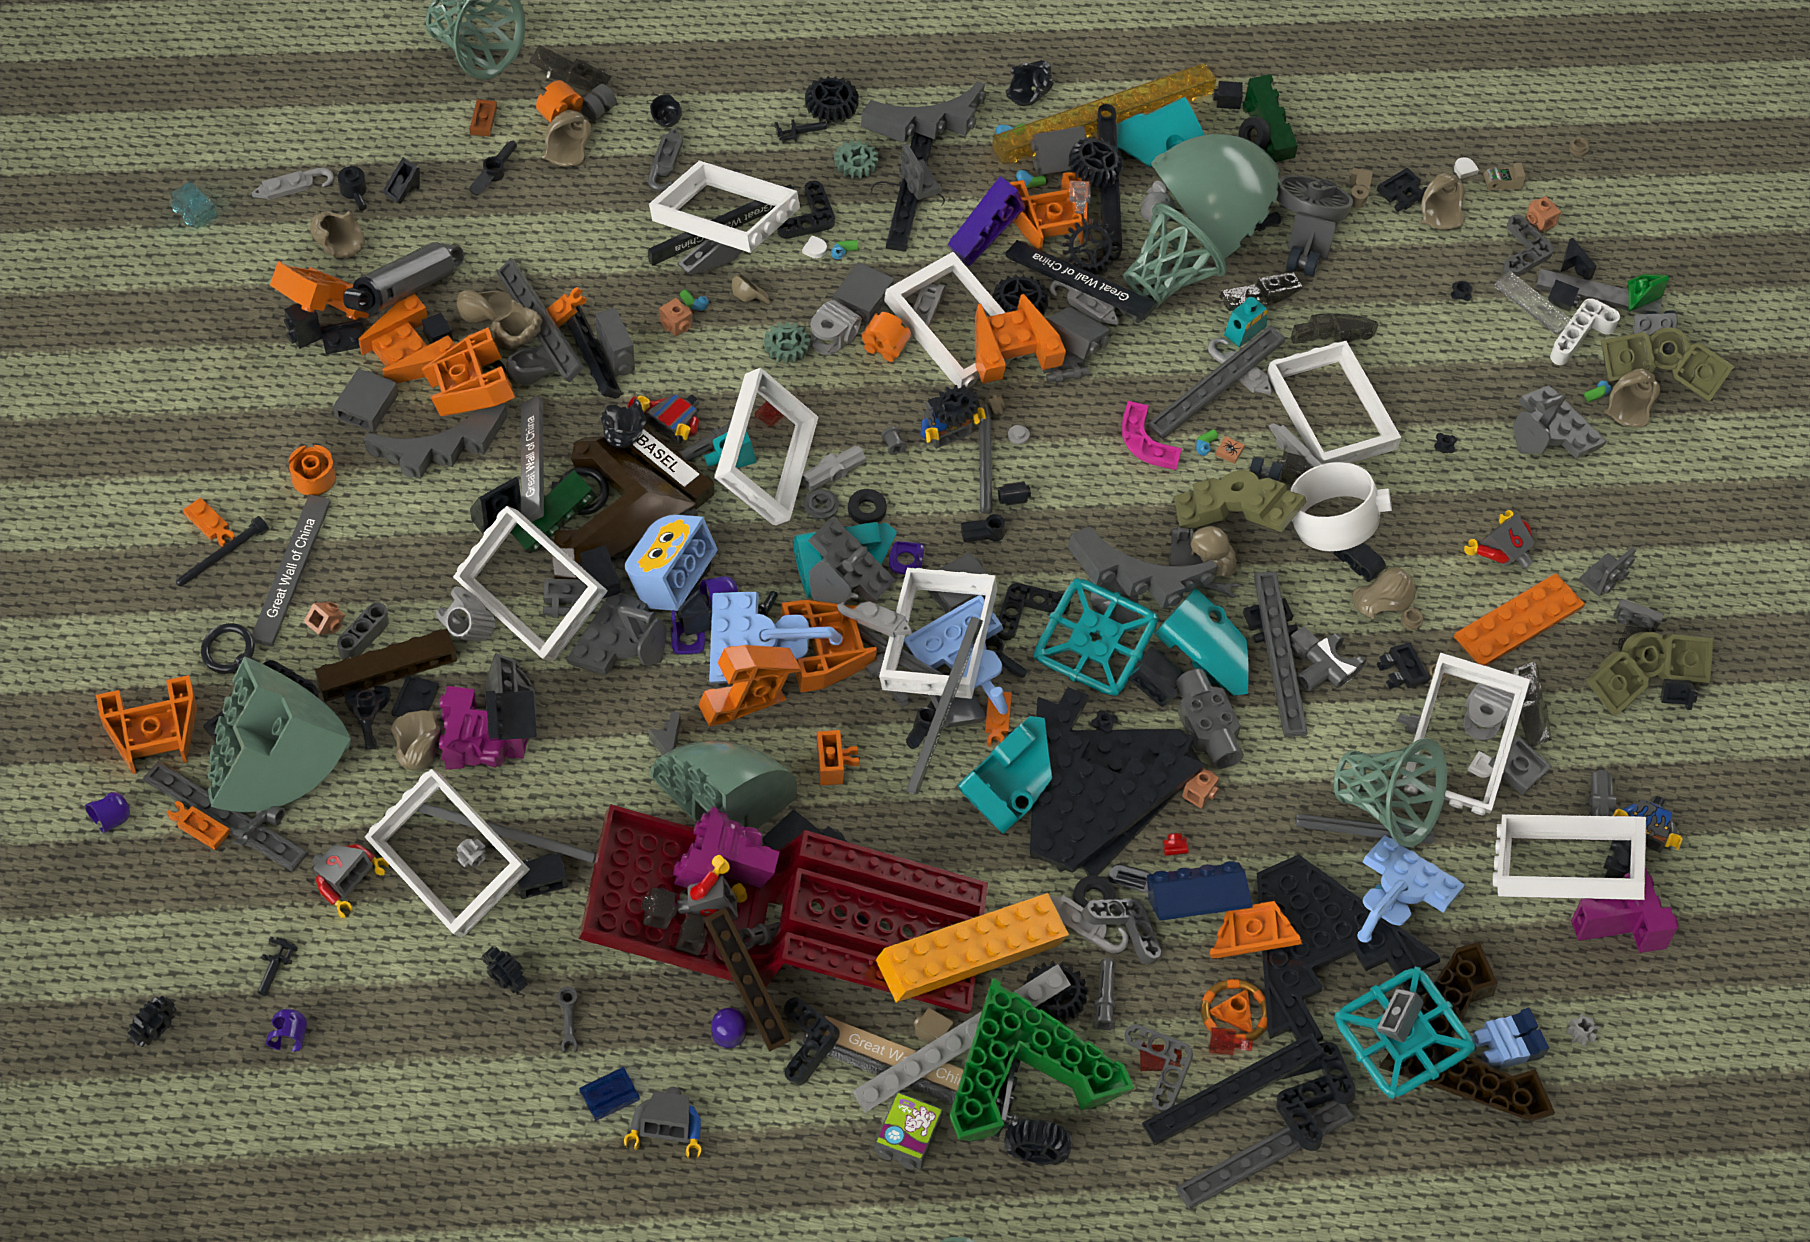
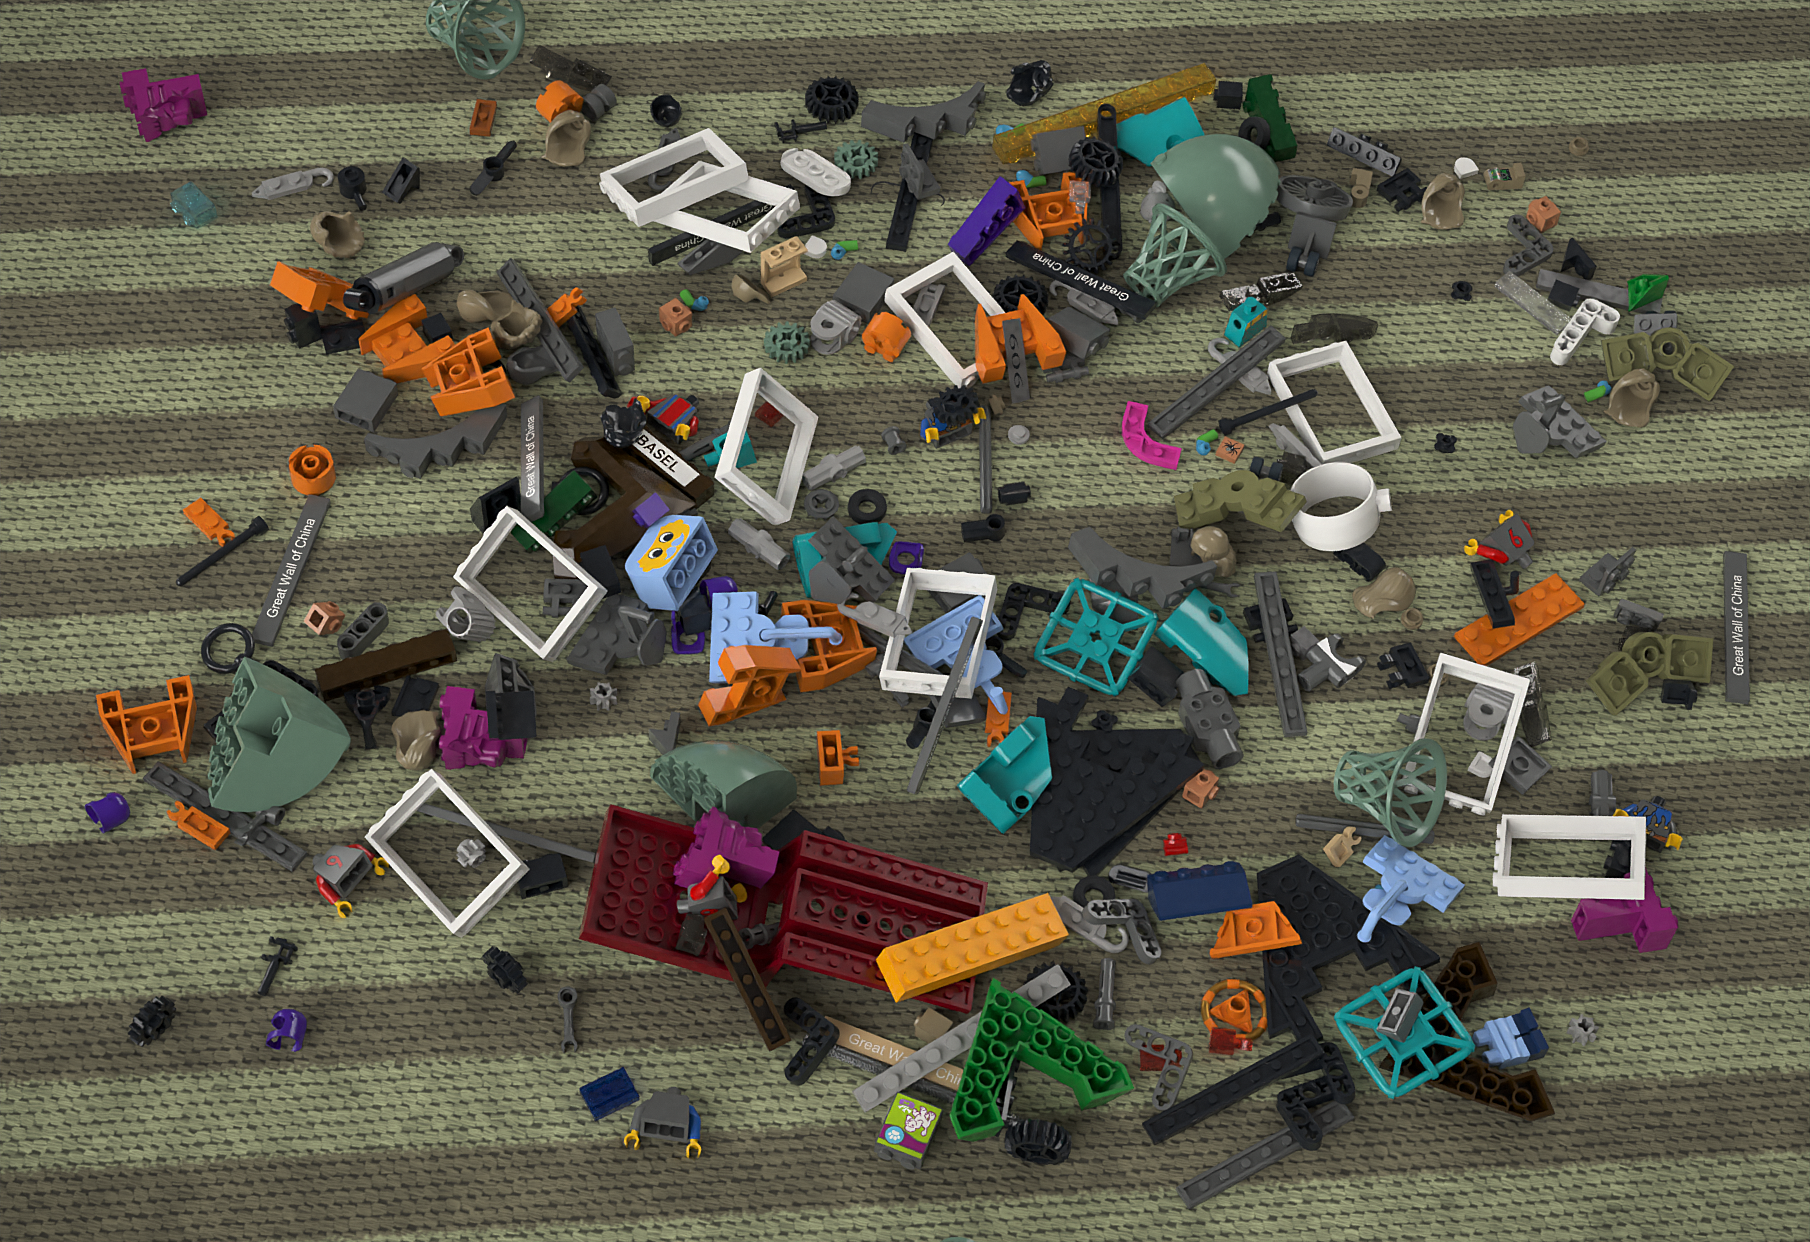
clear smoke brick [641,887,678,929] -> none
dark purple helmet [711,1007,747,1048] -> none
none -> magenta brick [119,68,207,142]
none -> light grey gear [590,682,617,711]
none -> white window [599,128,749,227]
none -> dark purple brick [633,492,670,528]
none -> light grey piece [728,518,790,570]
none -> tan window [761,236,808,297]
none -> white tile [781,148,851,196]
none -> flat silver sticker [1002,318,1030,404]
none -> black piece [1218,389,1318,436]
none -> tan plate [1323,826,1362,867]
none -> black bracket [1327,127,1402,176]
none -> black plate [1470,559,1519,629]
none -> dark grey tile [1723,551,1750,705]

